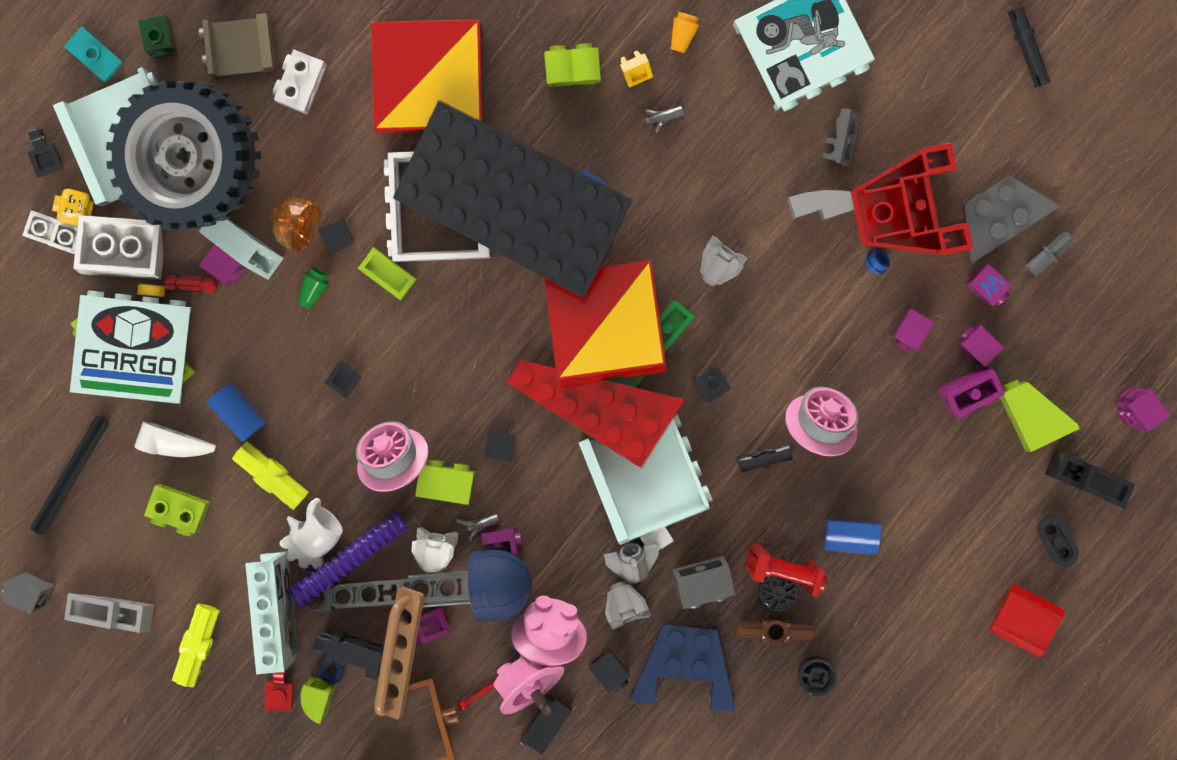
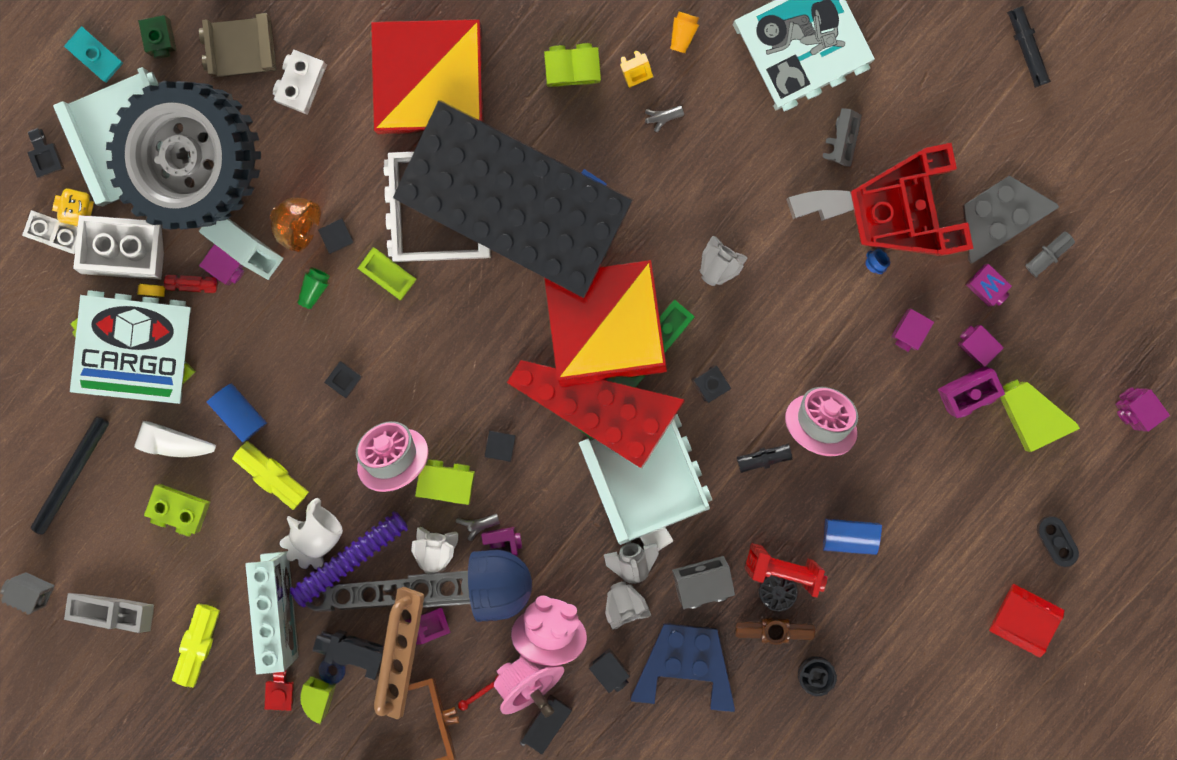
black slope [1045,450,1135,509] -> none

